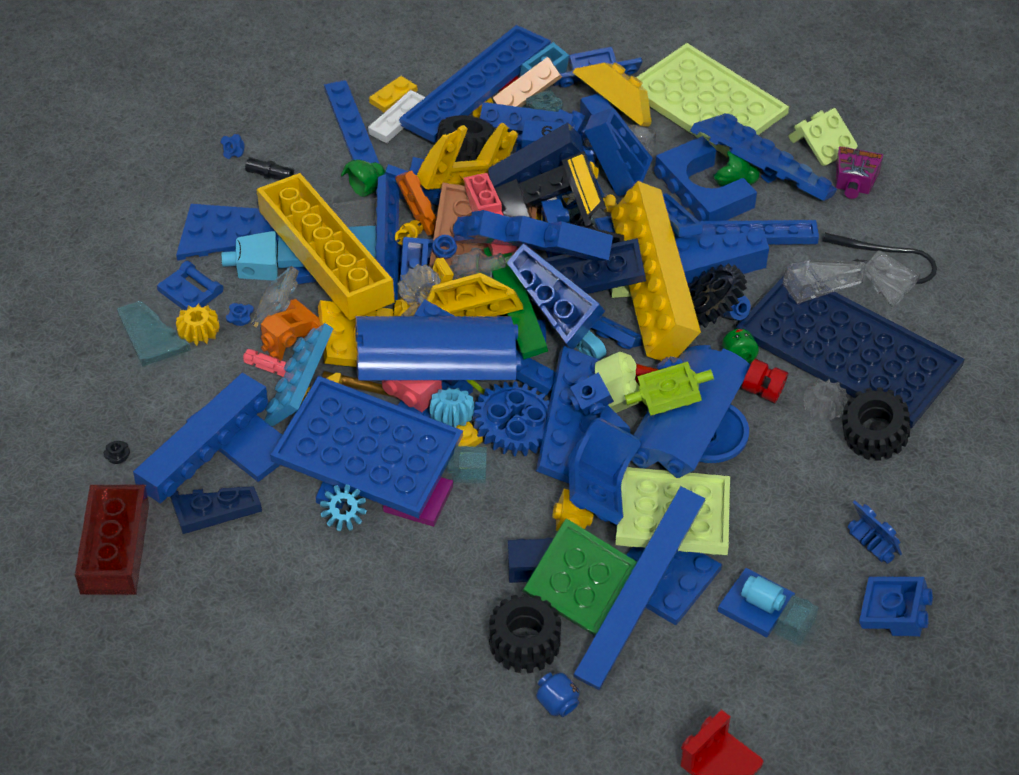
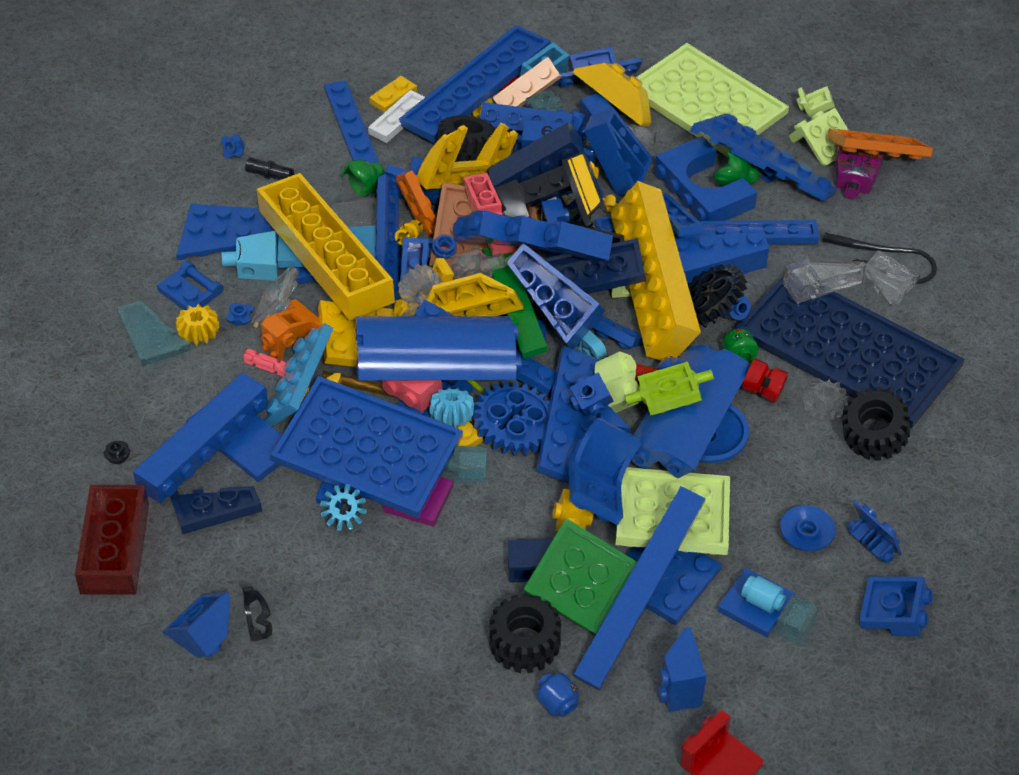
none -> blue slope [162,592,230,657]
none -> black helmet [242,586,273,642]
none -> blue slope [657,627,706,712]
none -> blue dish [780,505,836,552]
none -> yellowish green bracket [797,86,835,117]
none -> orange plate [827,128,933,160]

